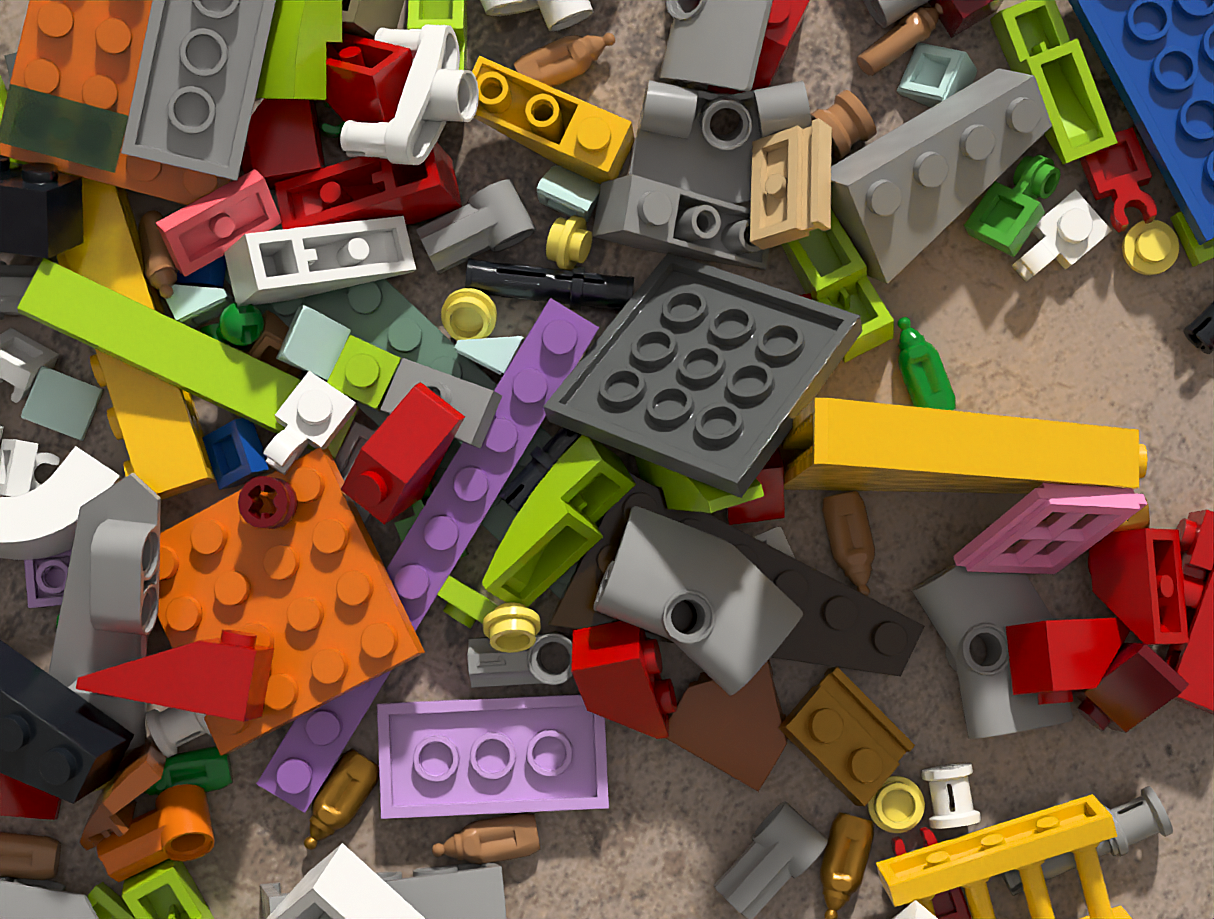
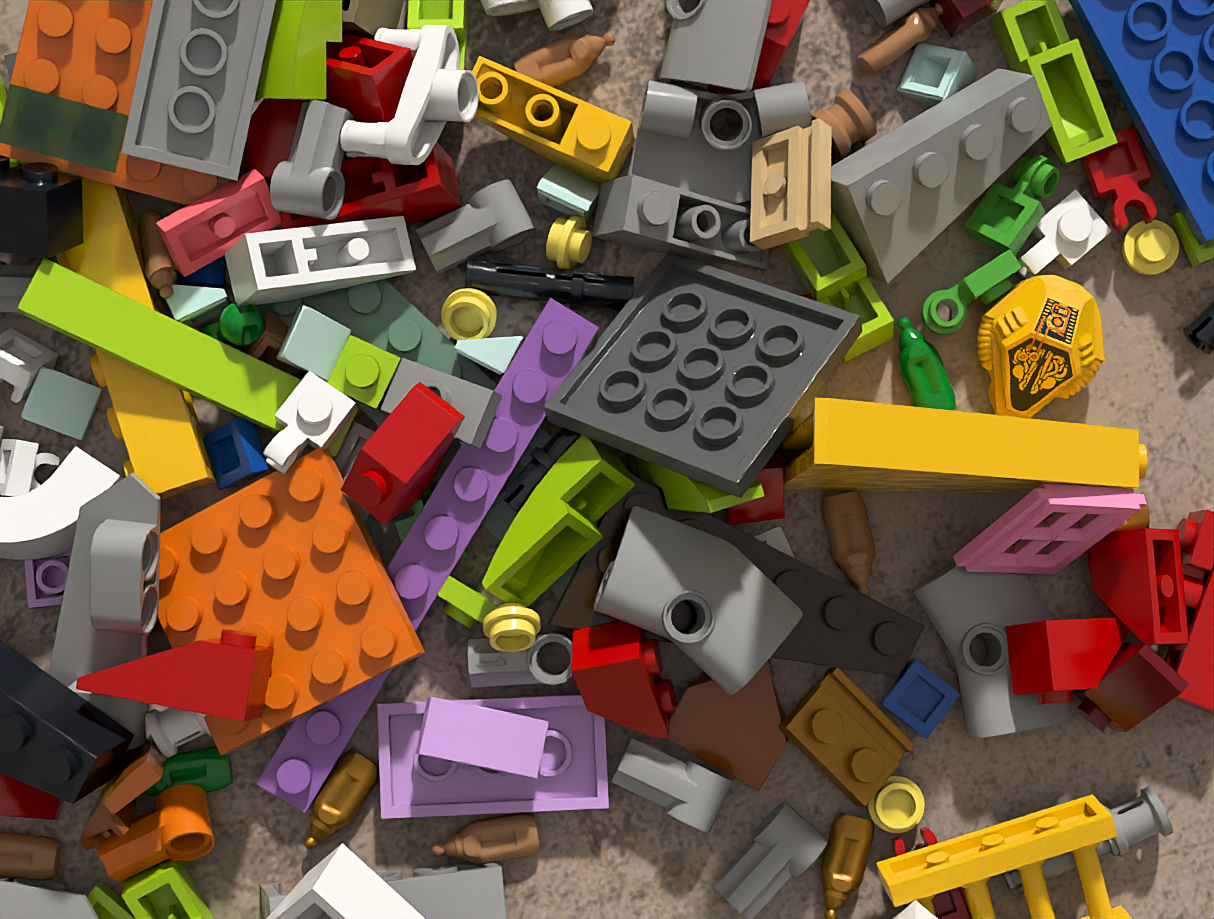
dark red bush [238,476,298,529] -> none
white bush [921,763,981,829] -> none
none -> light grey piece [270,100,354,220]
none -> lavender slope [415,697,549,779]
none -> light grey piece [611,737,733,833]
none -> blue plate [879,659,961,739]
none -> bright green plate [921,249,1022,335]
none -> yellow helmet [977,274,1105,419]

